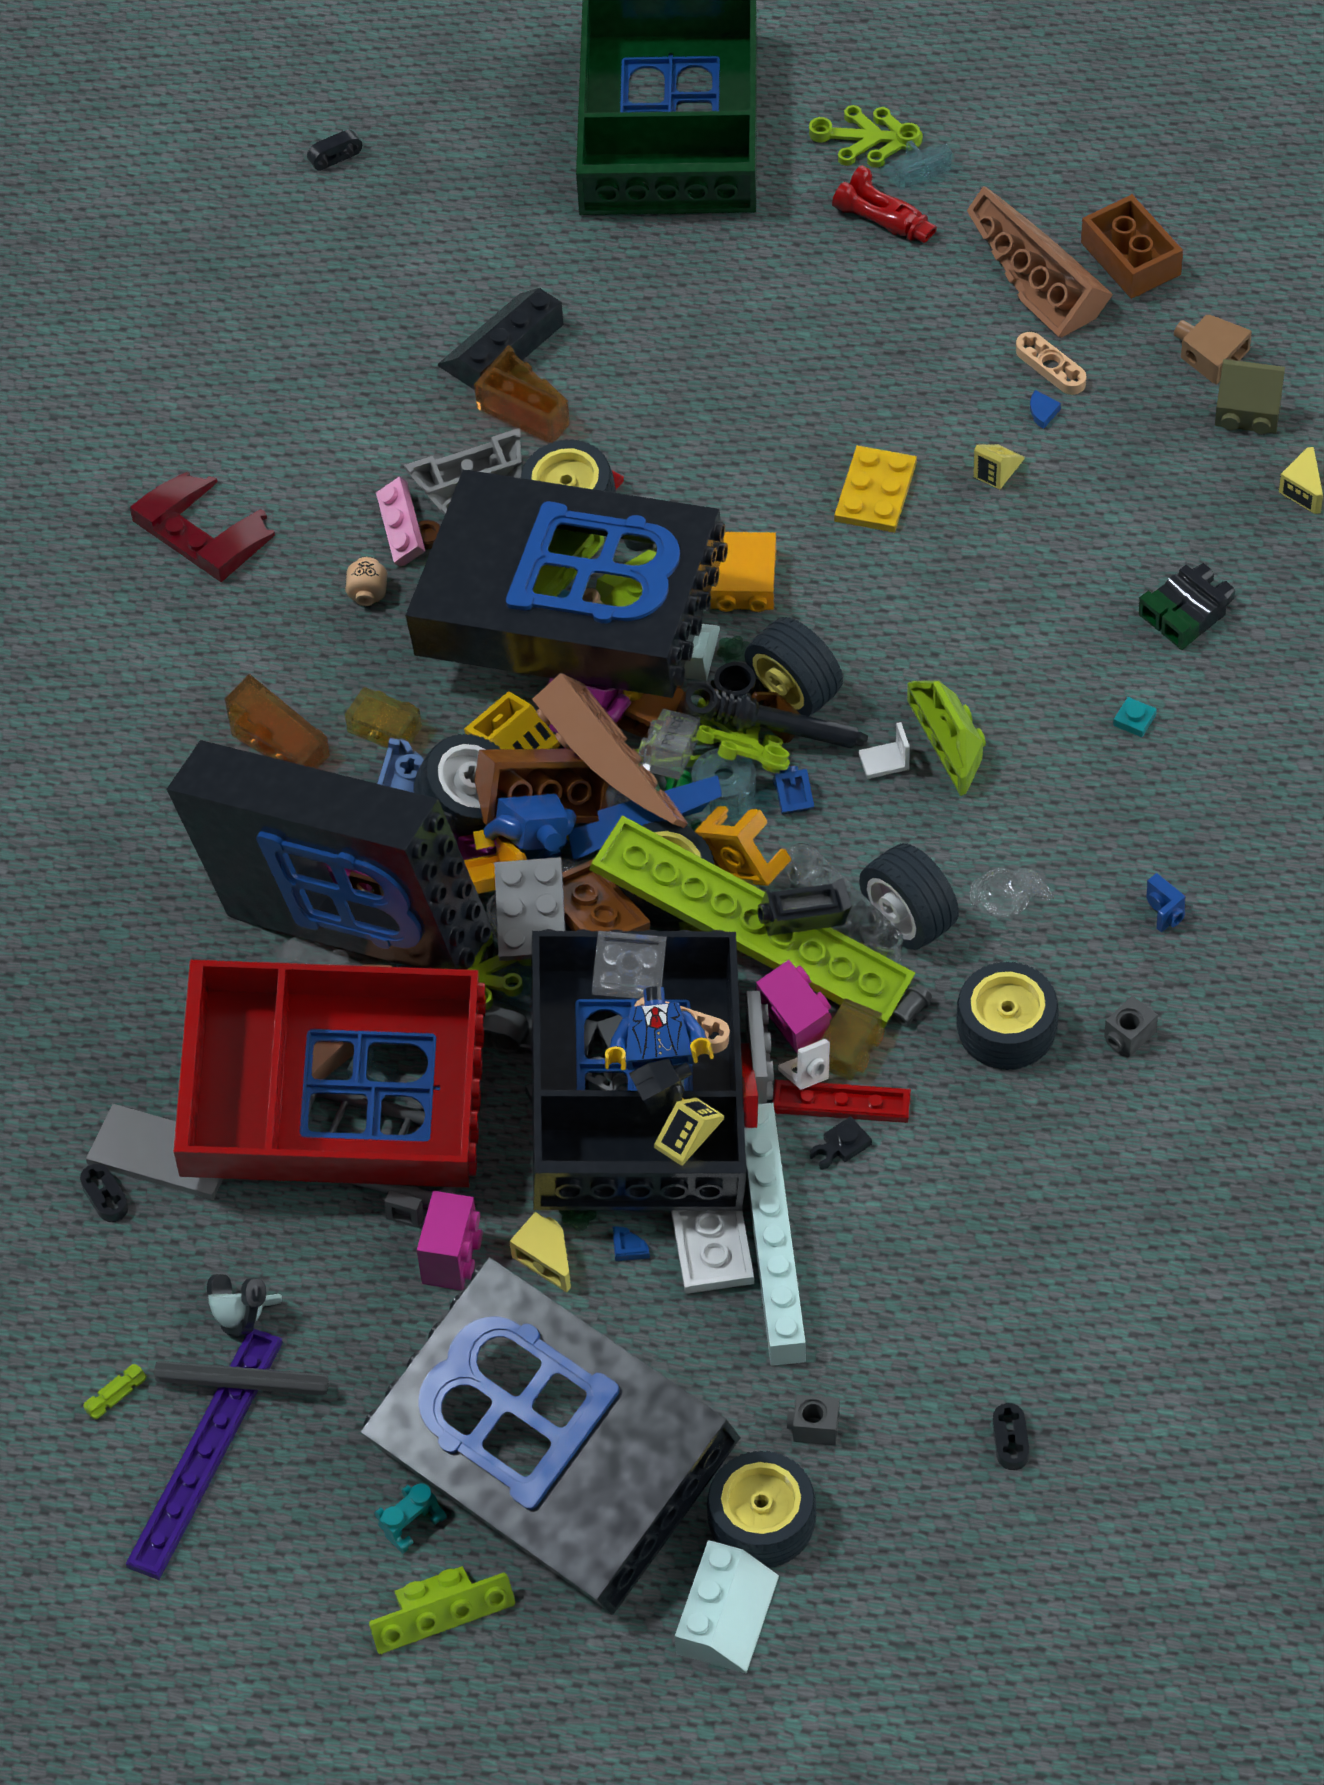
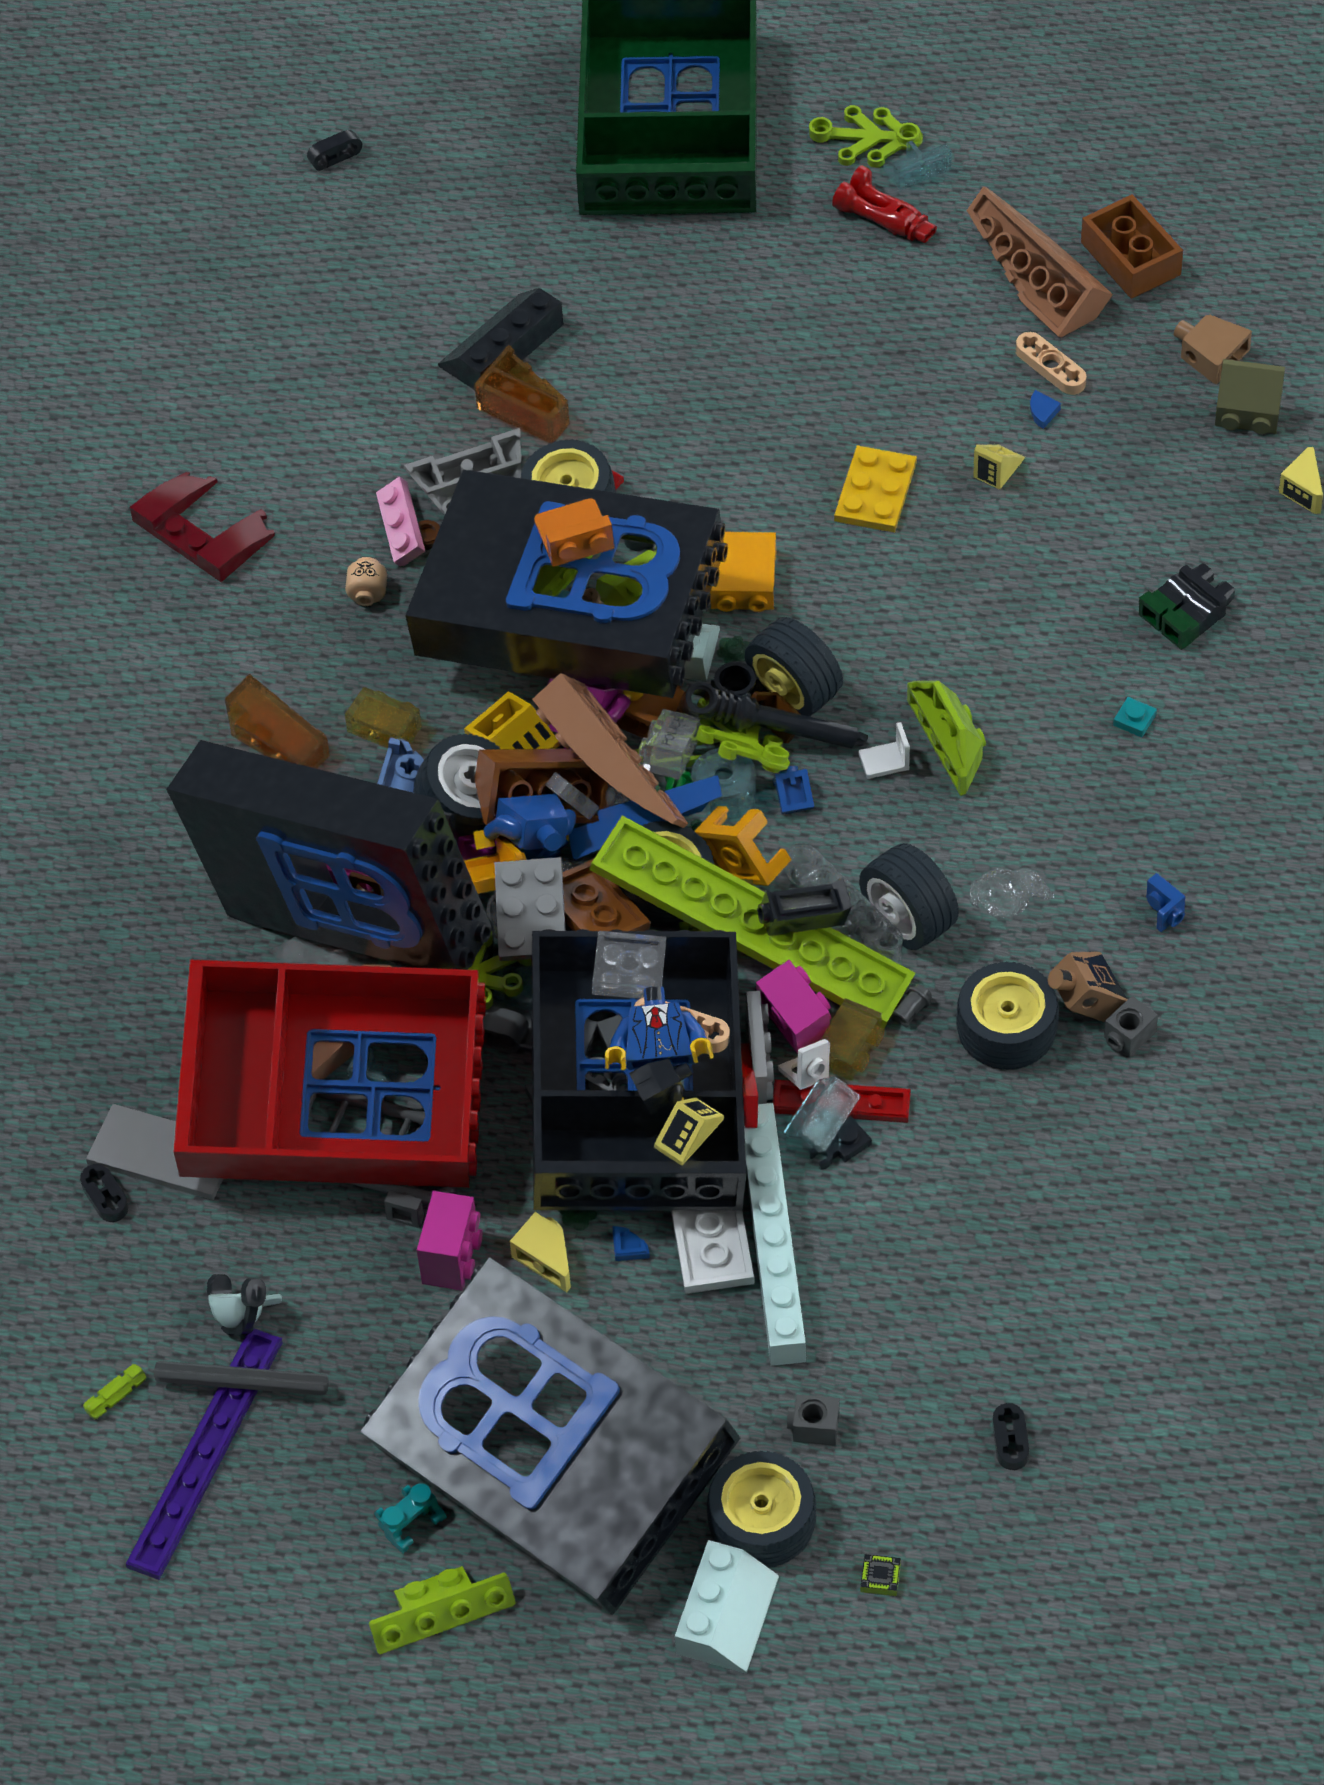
none -> orange bracket [534,498,614,567]
none -> clear beam [545,772,600,820]
none -> clear light blue panel [783,1076,861,1152]
none -> tile [860,1554,901,1596]
none -> medium nougat torso [1048,952,1128,1022]

